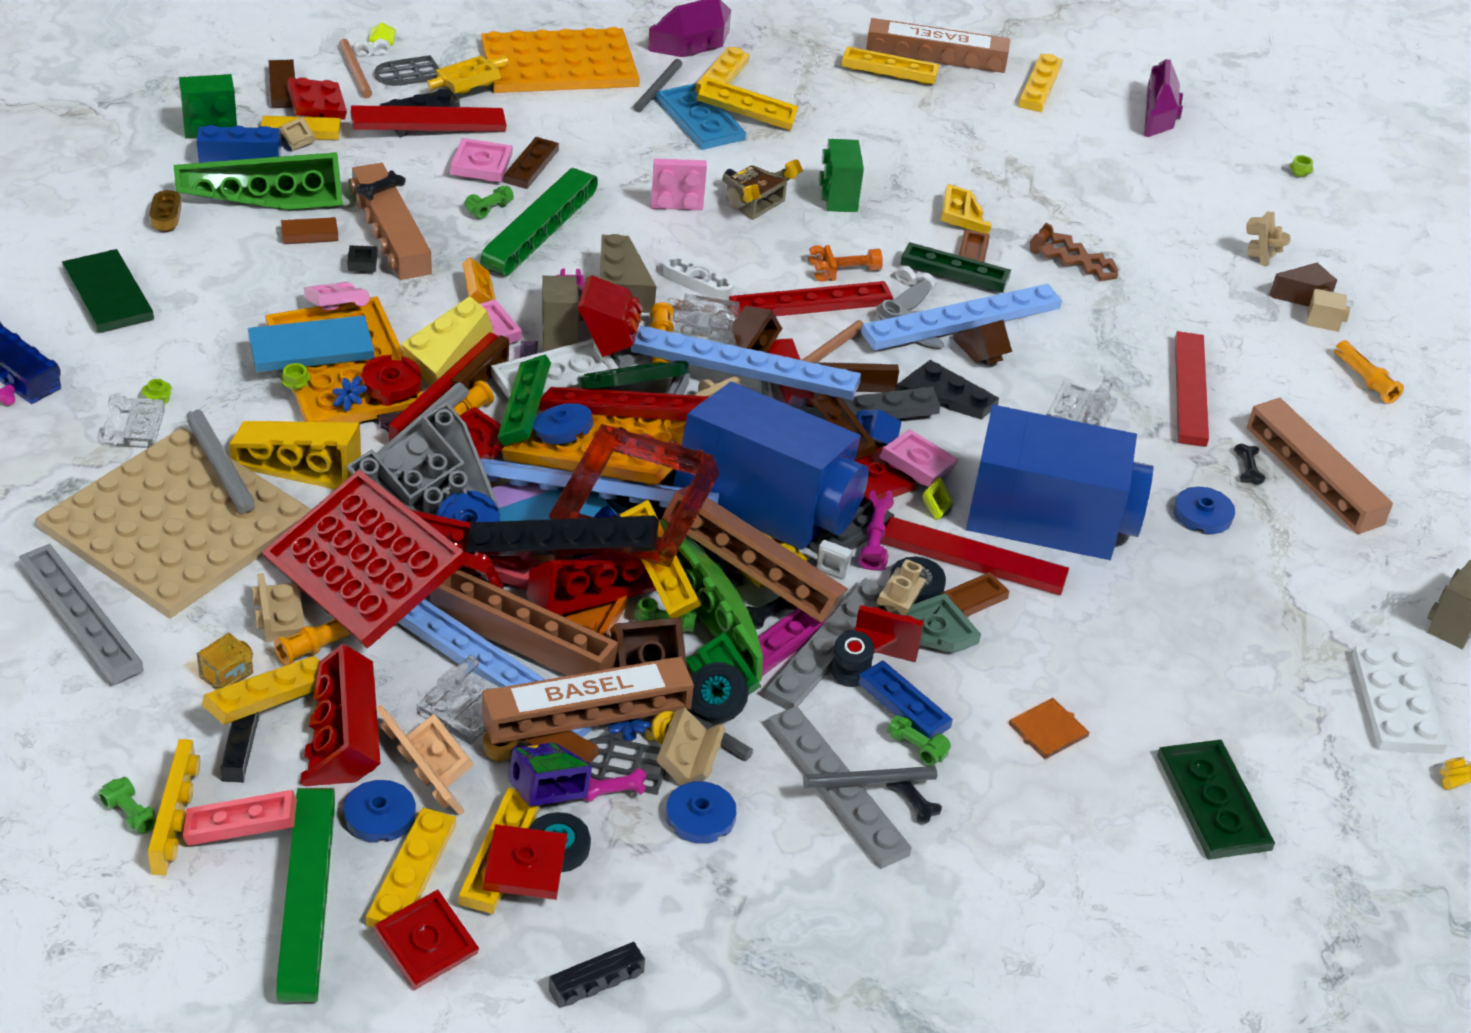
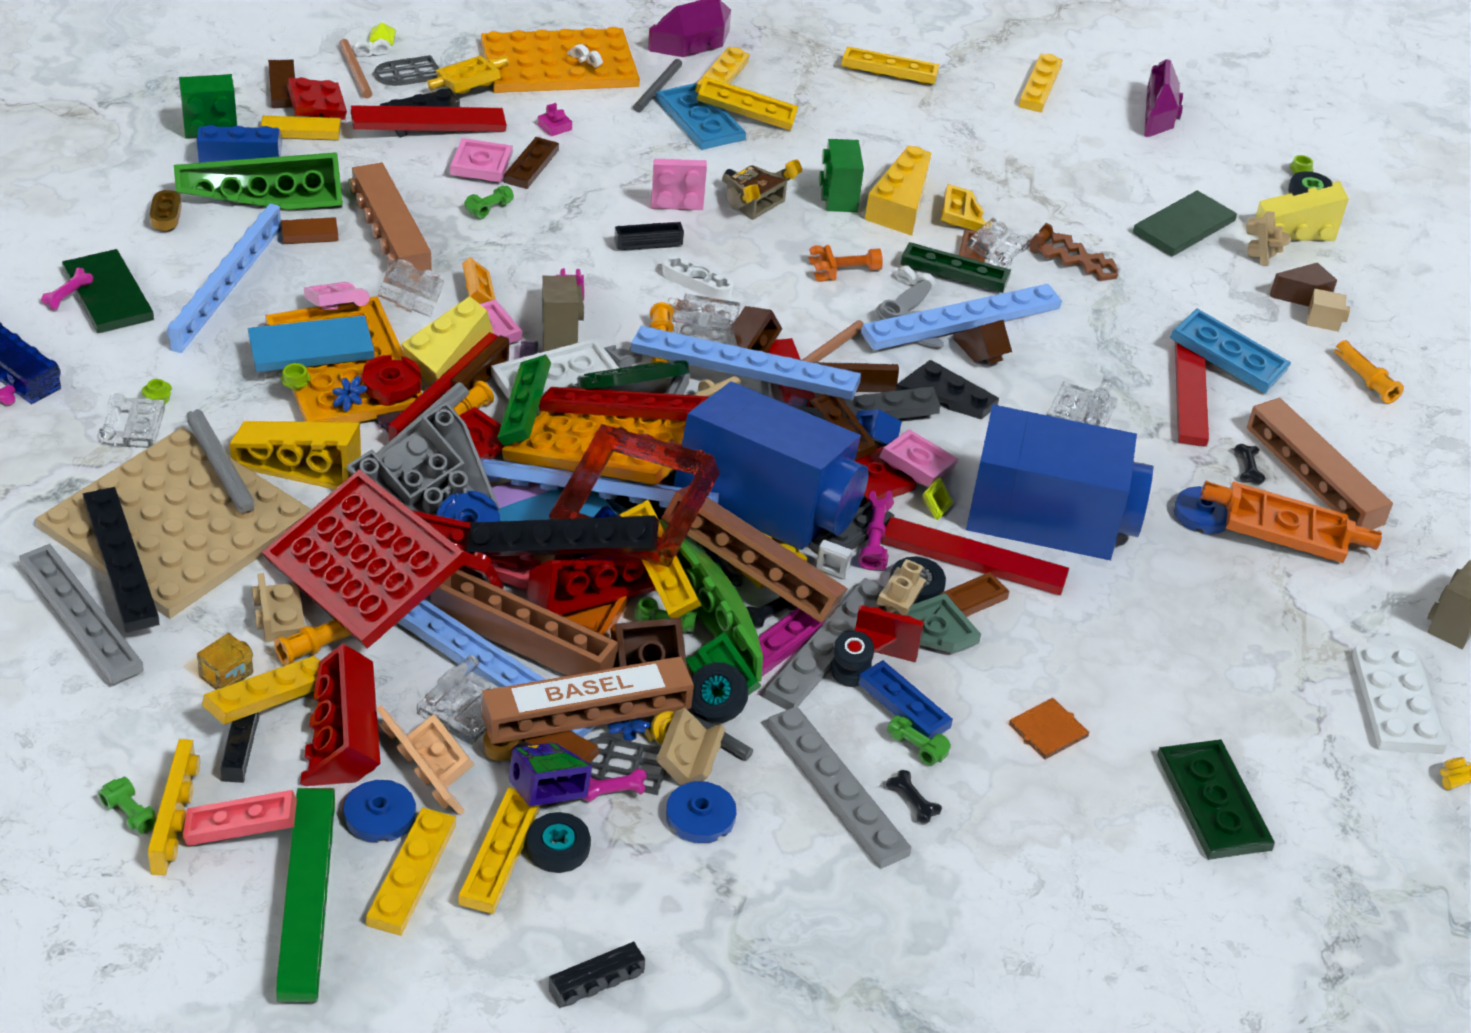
tan tile [279,116,315,151] -> none
pearl dark grey plate [347,245,378,272] -> none
black piece [356,170,406,200] -> none
red tile [373,889,479,991] -> none
green beam [480,167,598,276] -> none
red plate [483,824,567,900] -> none
blue plate [533,403,593,445] -> none
red slope [577,275,643,357] -> none
dark tan wedge [600,234,656,313] -> none
red tile [728,281,893,320] -> none
dark grey bar [803,766,937,789] -> none
nougat brick [866,18,1010,73] -> none
none -> dark pink piece [41,268,94,310]
none -> black plate [83,487,160,633]
none -> light blue plate [167,204,281,353]
none -> clear plate [377,259,444,318]
none -> dark pink tile [537,103,573,136]
none -> white piece [567,44,603,68]
none -> black piece [614,222,684,250]
none -> yellow wedge [865,145,932,236]
none -> clear plate [966,217,1030,268]
none -> dark green tile [1133,190,1237,257]
none -> dark azure tile [1170,308,1291,394]
none -> orange plate [1200,480,1382,563]
none -> light yellow wedge [1255,181,1349,241]
none -> black bush [1288,171,1333,196]

